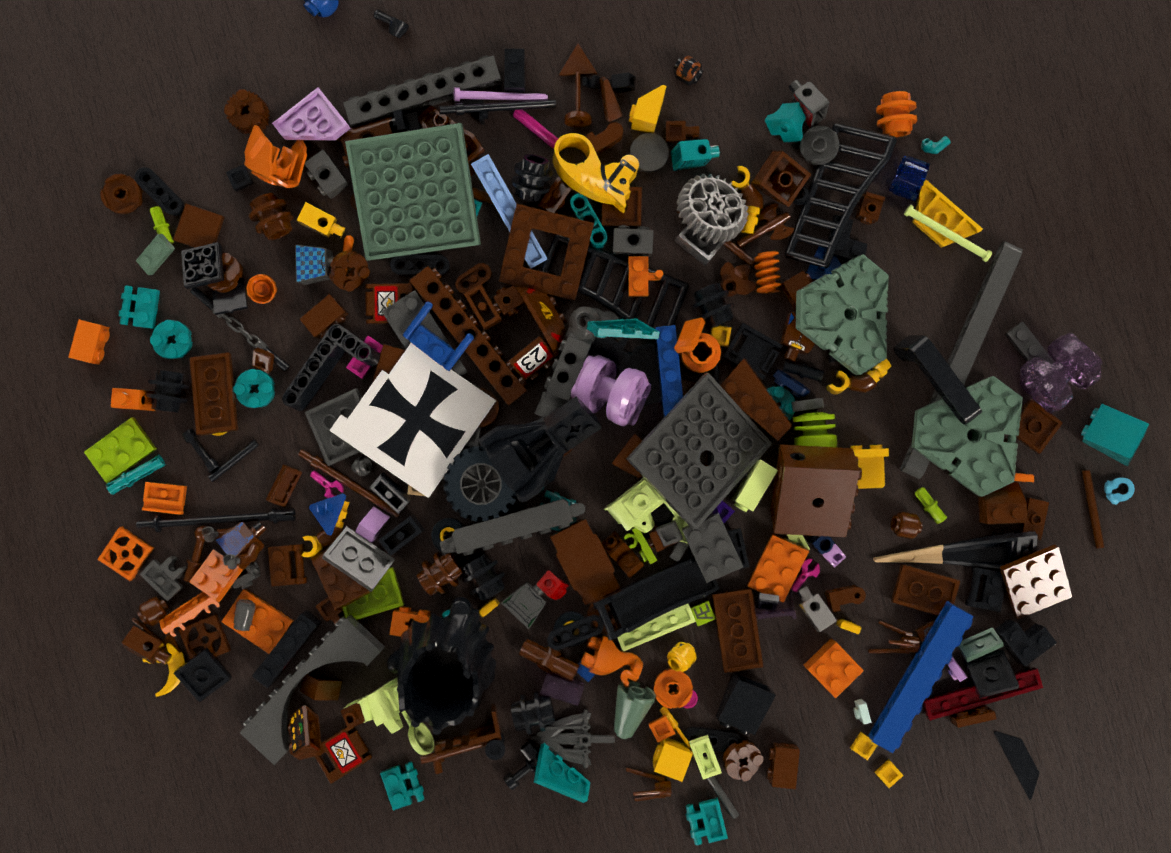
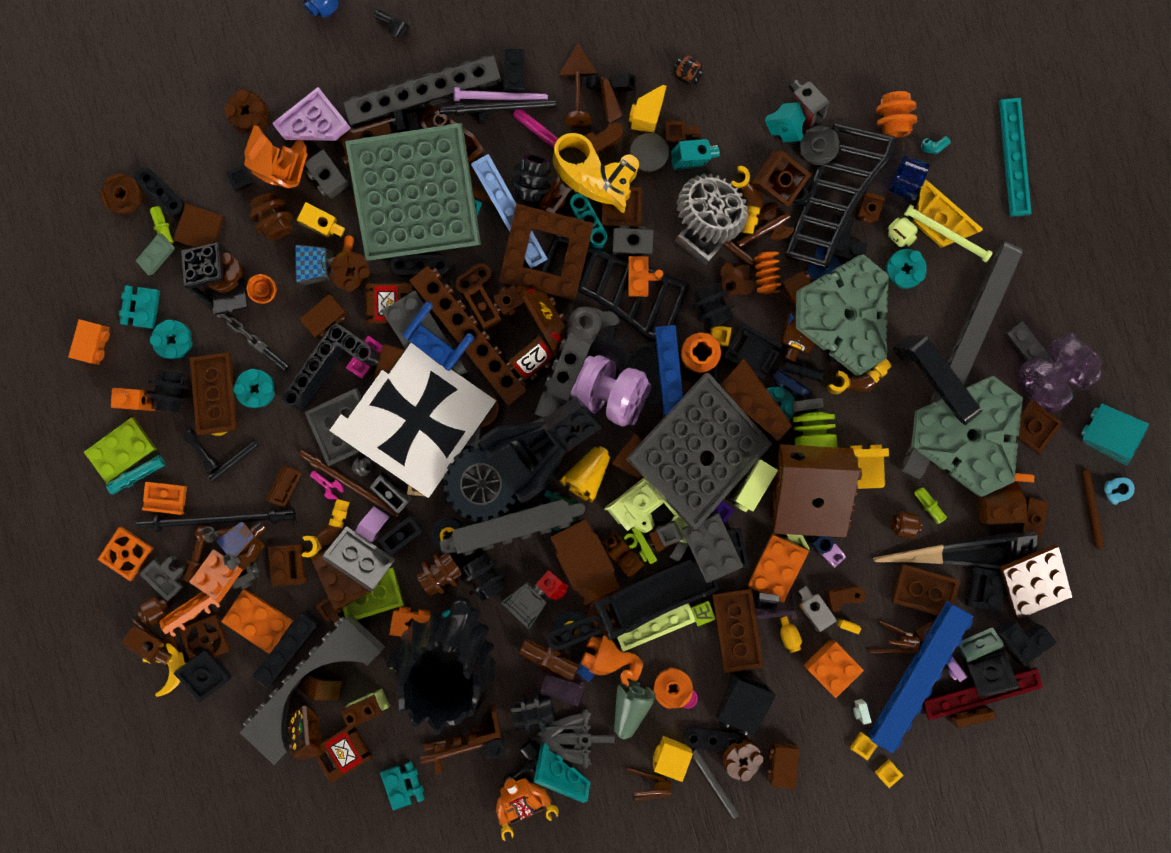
dark grey piece [233,599,256,631] -> none
reddish brown tile [252,347,274,373] -> none
blue piece [309,493,346,535] -> none
yellowish green piece [357,677,434,755] -> none
yellow tile [479,597,500,617] -> none
teal wing [587,318,660,339] -> none
orange tile [649,715,675,742] -> none
yellow piece [659,707,691,748] -> none
yellow head [667,642,697,672] -> none
orange tile [674,317,705,353] -> none
teal plate [685,798,728,845] -> none
yellowish green piece [689,735,722,779] -> none
dark pink bar [791,558,820,592] -> none
black sticker [994,731,1039,800] -> none
none -> orange torso [496,778,559,841]
none -> yellow cone [560,446,610,503]
none -> yellow plant [780,616,802,653]
none -> teal plate [886,249,927,289]
none -> yellowish green head [887,217,918,247]
none -> teal tile [999,98,1032,217]

